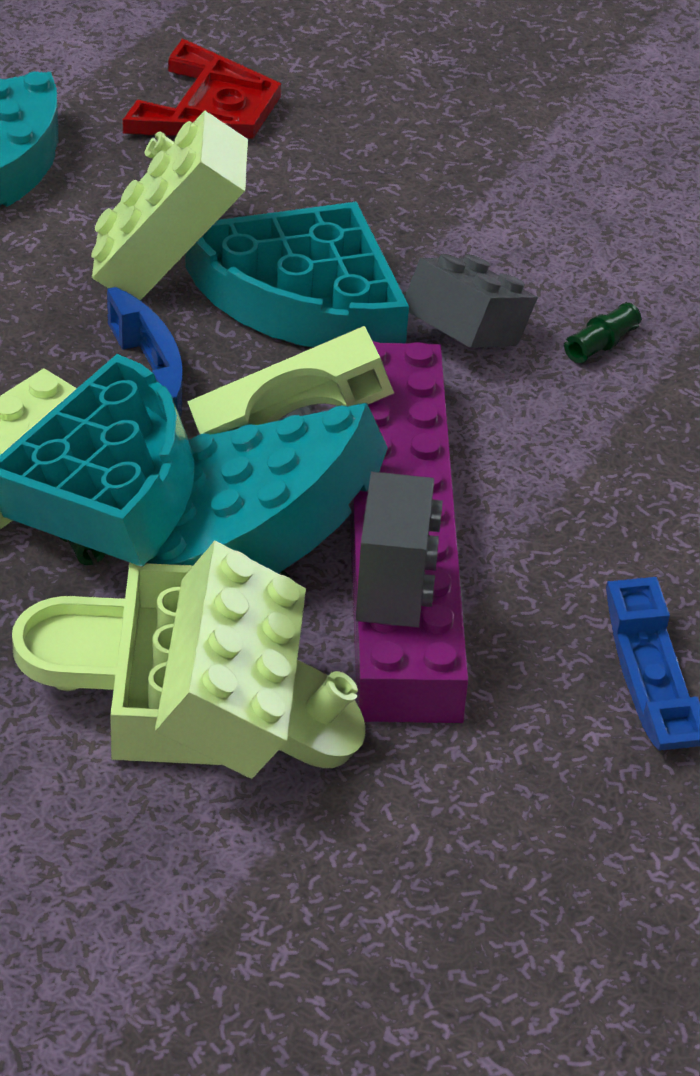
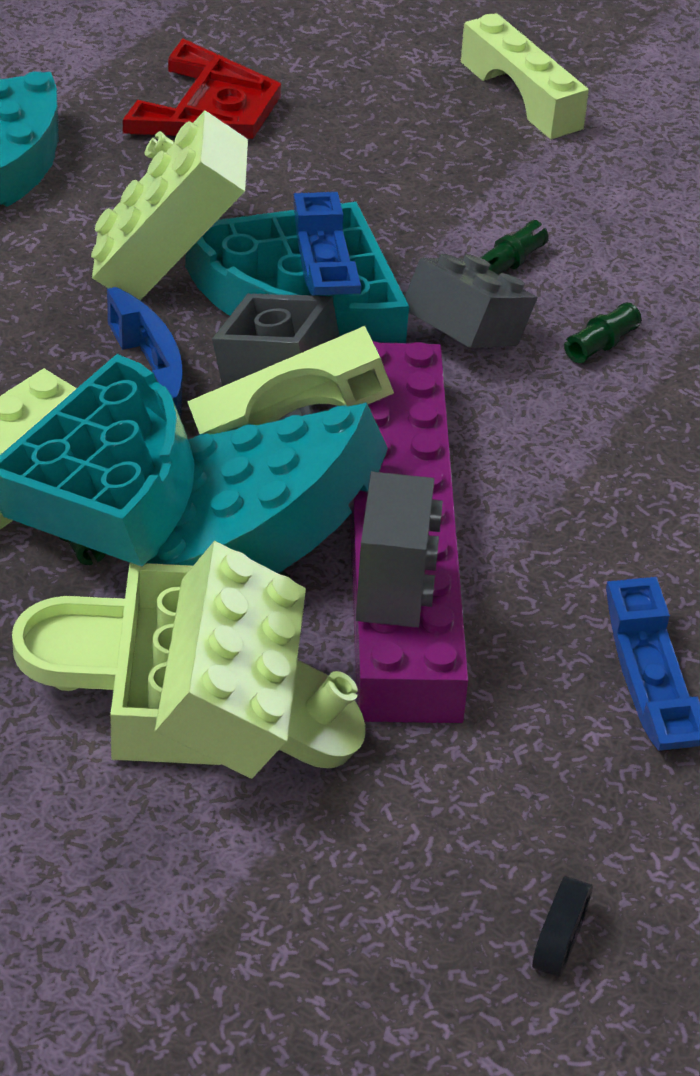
none -> dark grey brick [212,293,340,386]
none -> blue slope [293,192,361,295]
none -> yellowish green arch [461,13,589,139]
none -> dark green pin [480,220,549,275]
none -> black beam [532,876,593,977]

